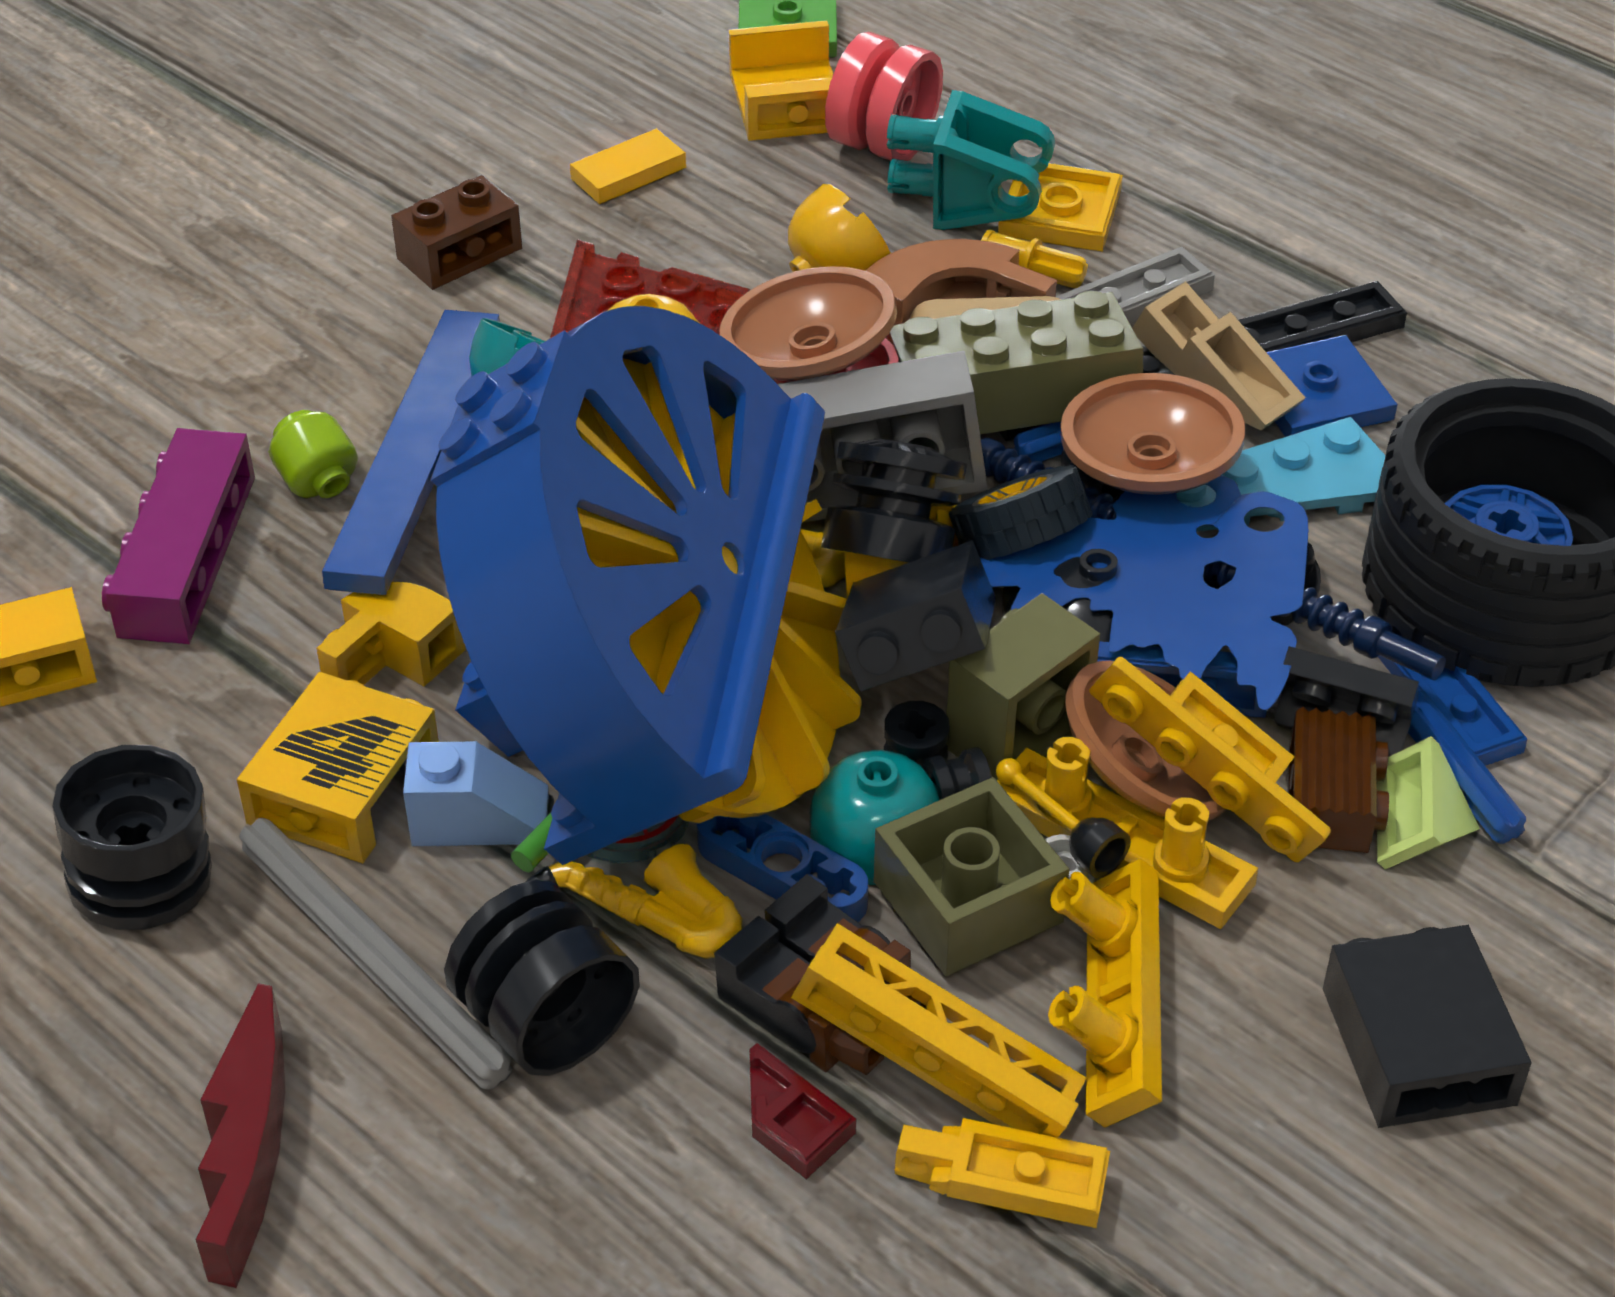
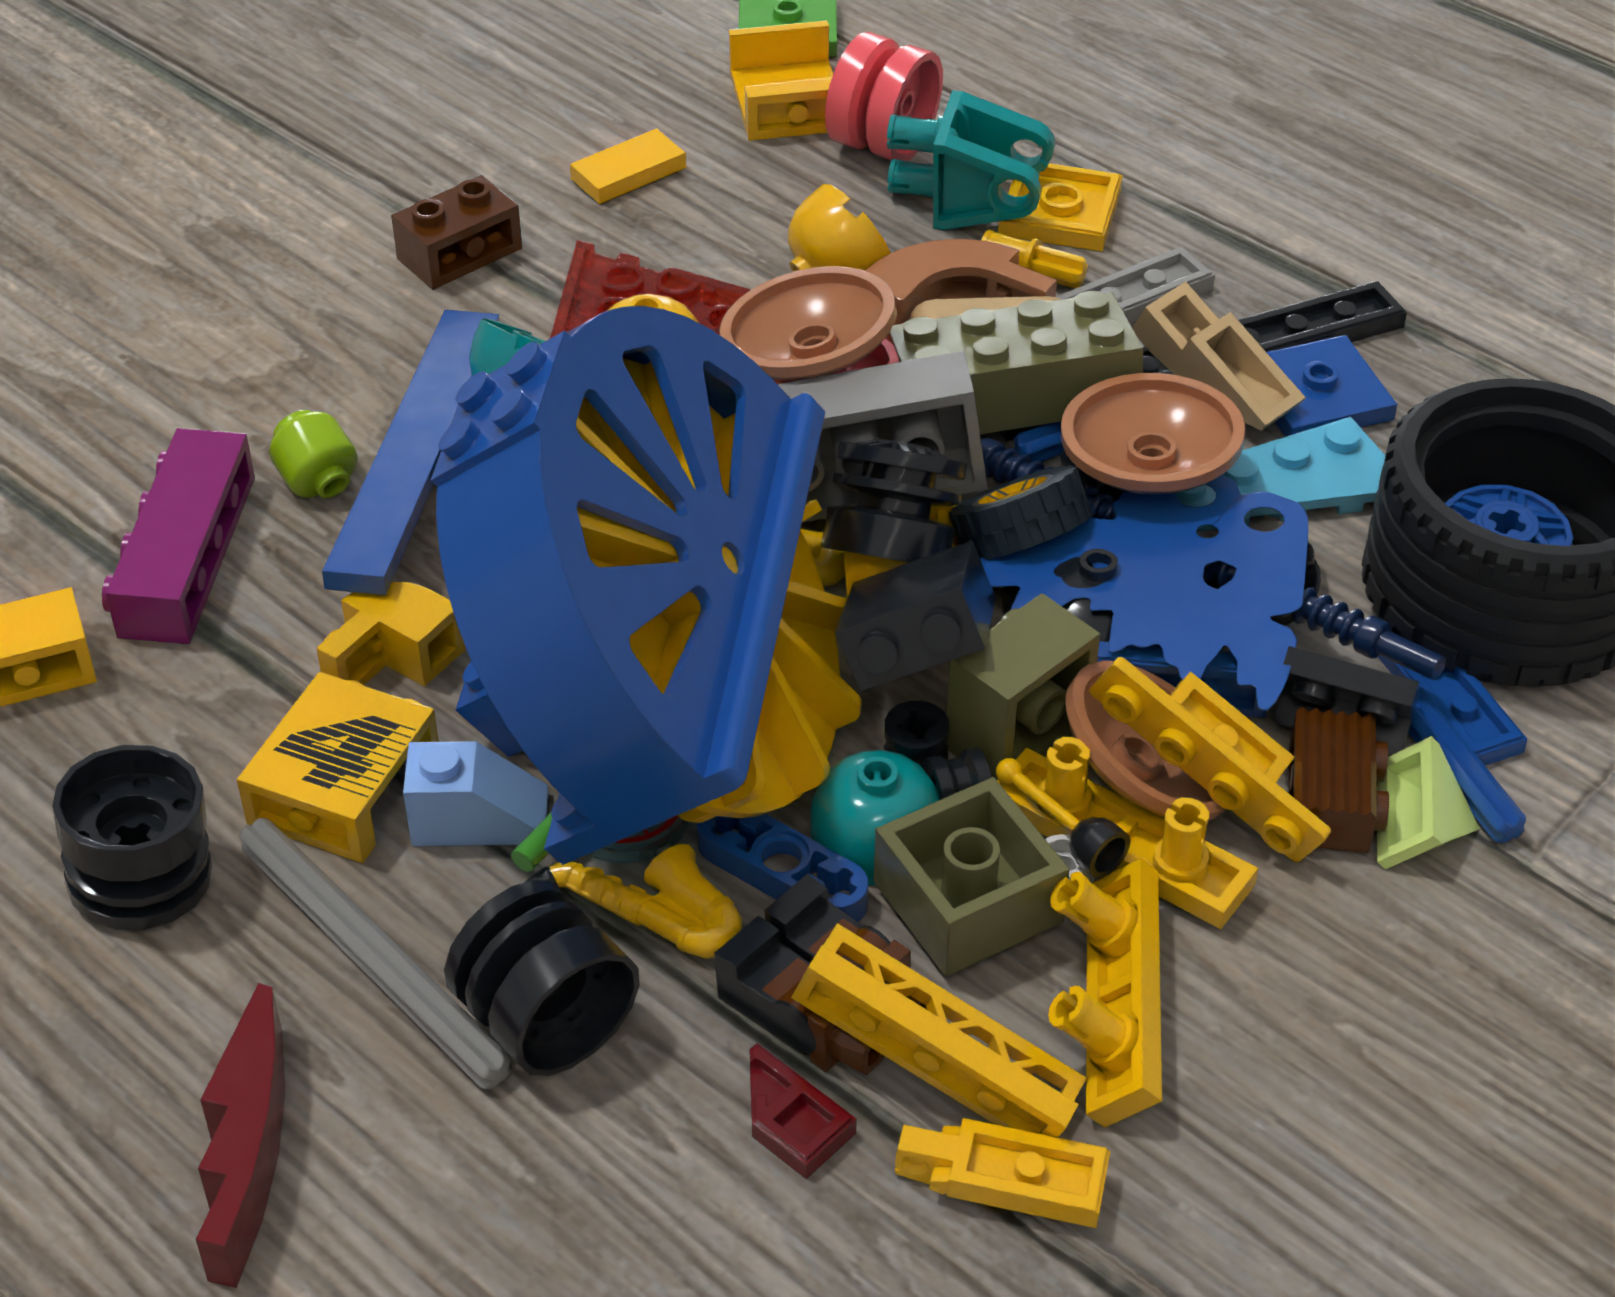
black brick [1322,924,1532,1128] -> none

